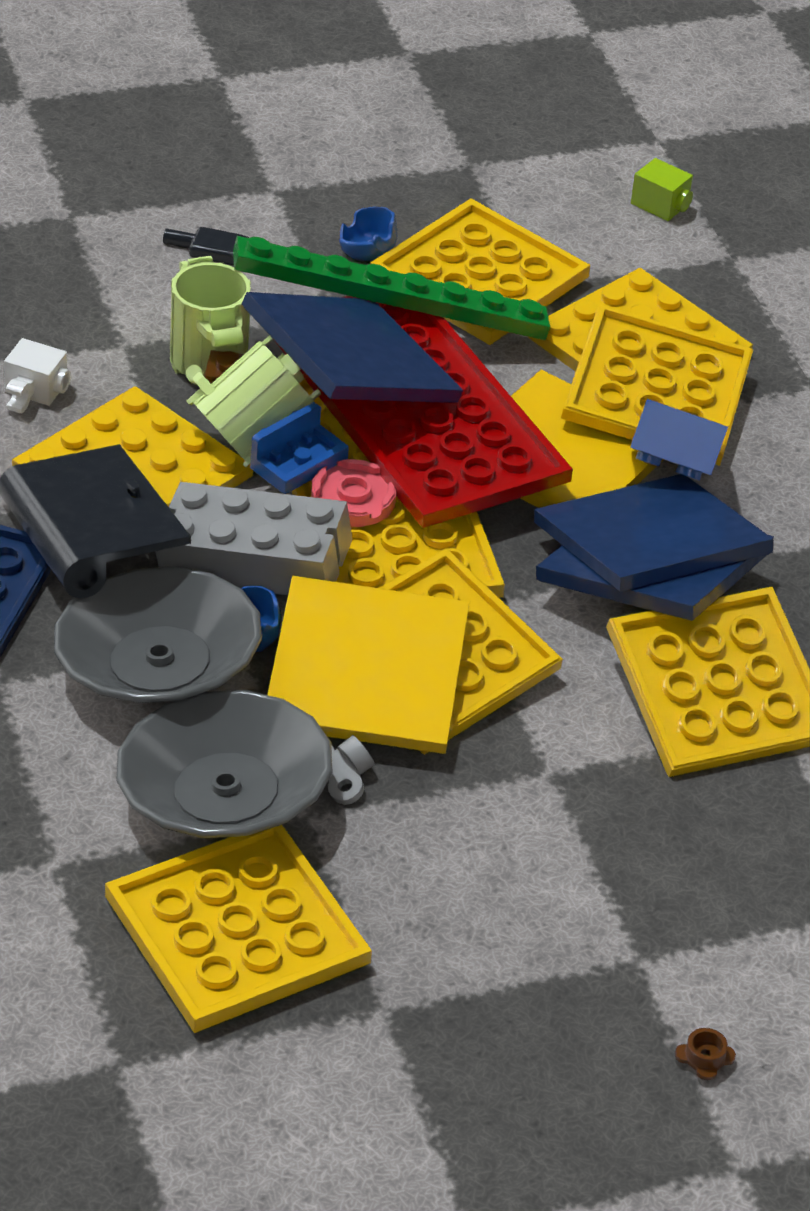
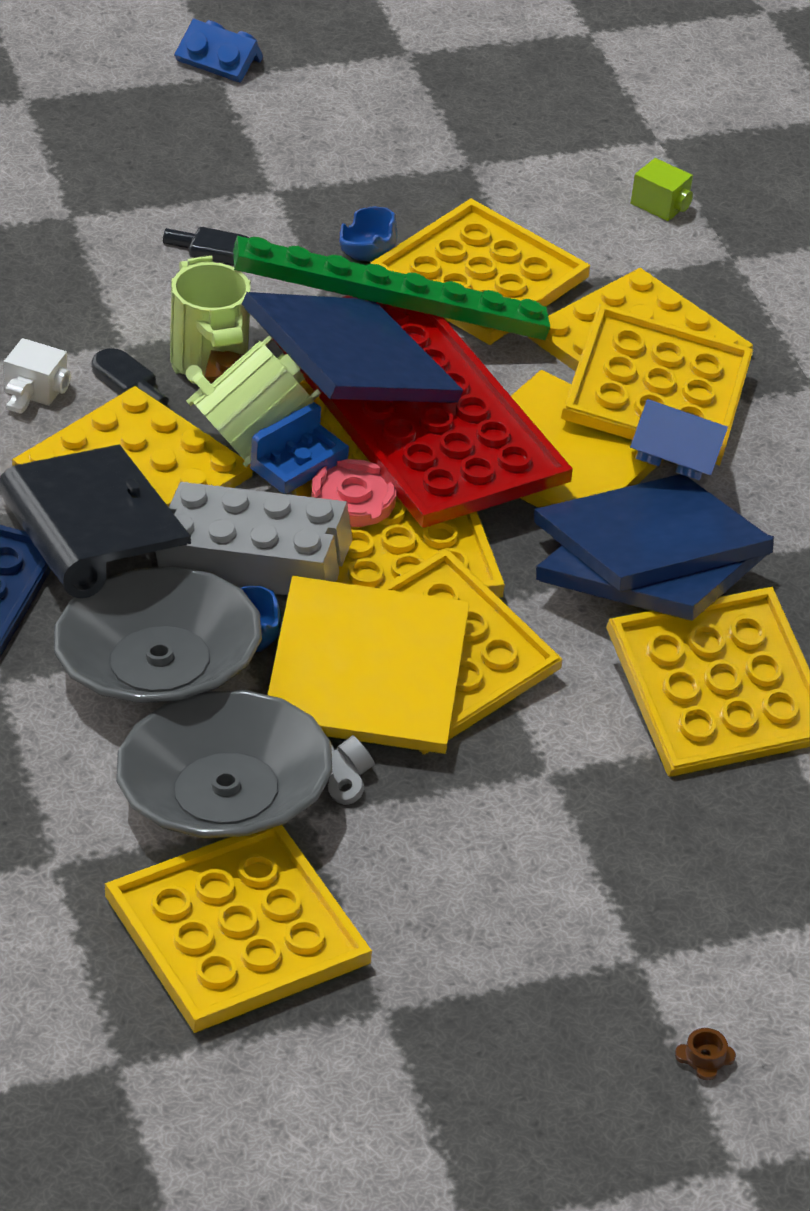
none -> black piece [91,348,169,406]
none -> blue bracket [174,19,263,83]

